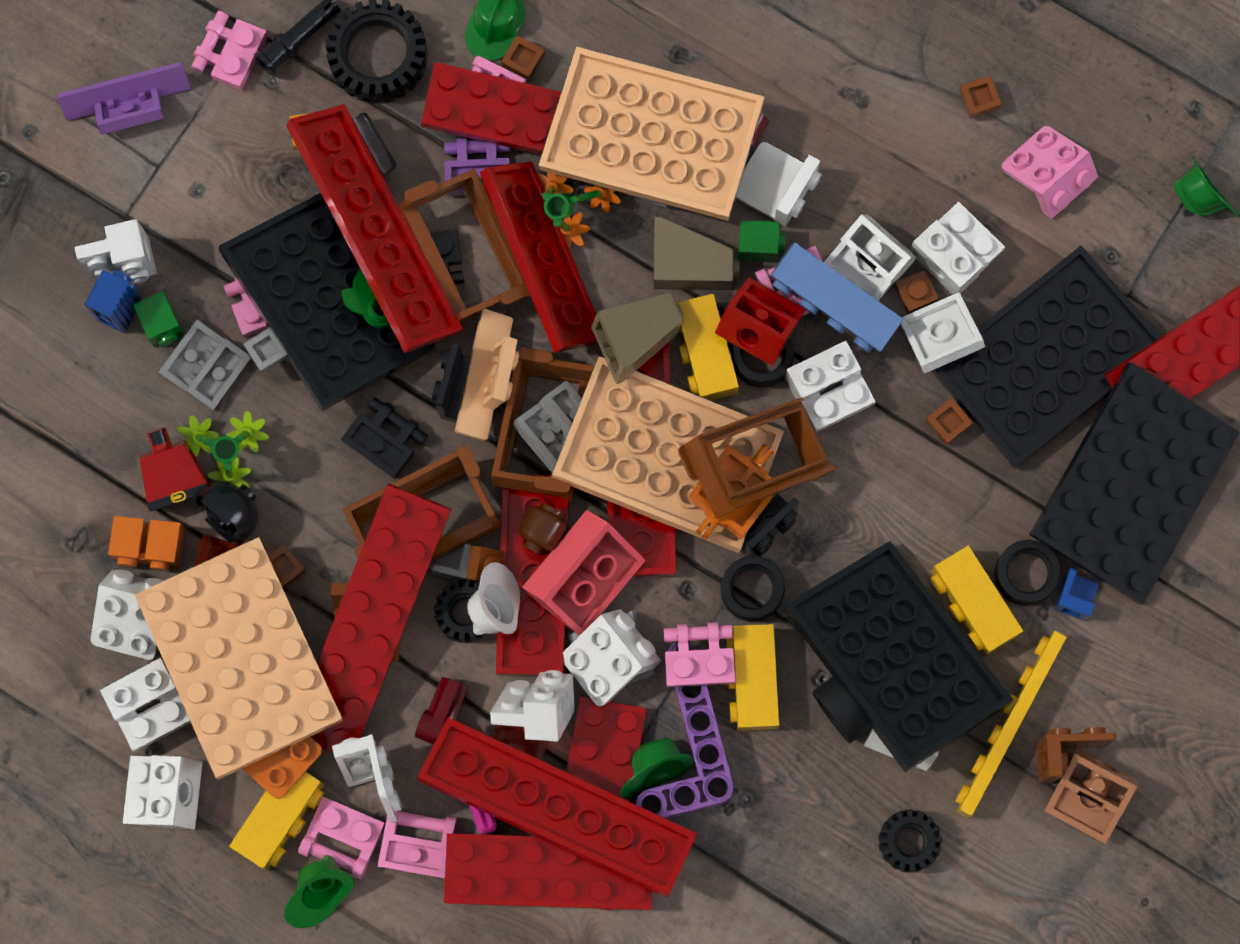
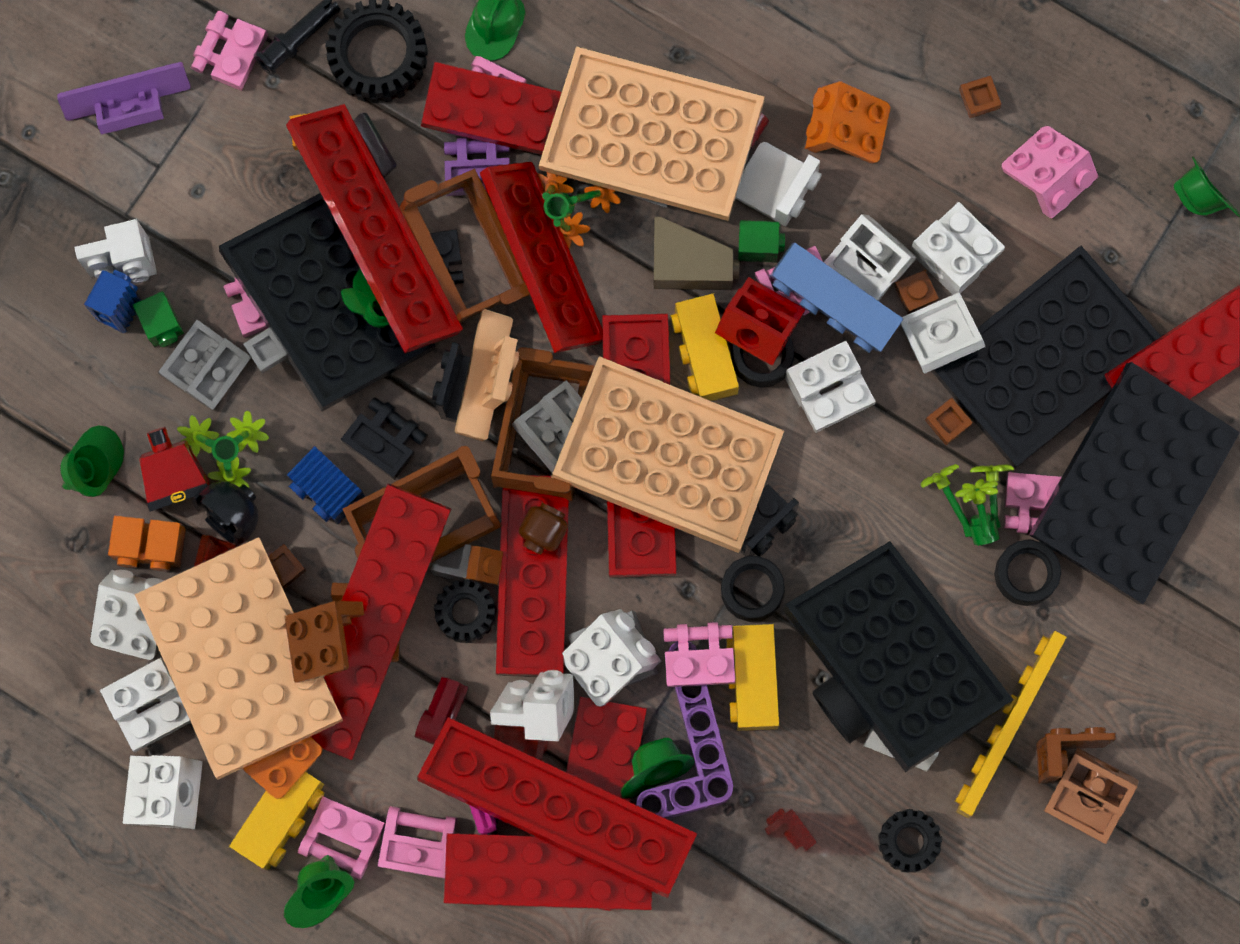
white bracket [332,735,401,823] -> none
white piece [467,562,520,635] -> none
dark orange plate [501,35,545,81] -> none
coral slope [522,510,646,636] -> none
dark tan slope [591,293,683,384] -> none
dark orange piece [678,397,838,519] -> none
orange plate [687,444,776,540] -> none
yellow brick [930,545,1023,656] -> none
blue panel [1054,568,1098,621] -> none
none -> green piece [60,425,124,497]
none -> dark orange bracket [285,601,364,683]
none -> blue brick [287,446,365,524]
none -> clear red bracket [764,808,817,853]
none -> orange bracket [805,81,890,163]
none -> plant [921,464,1014,545]
none -> bright pink plate [1004,472,1061,534]

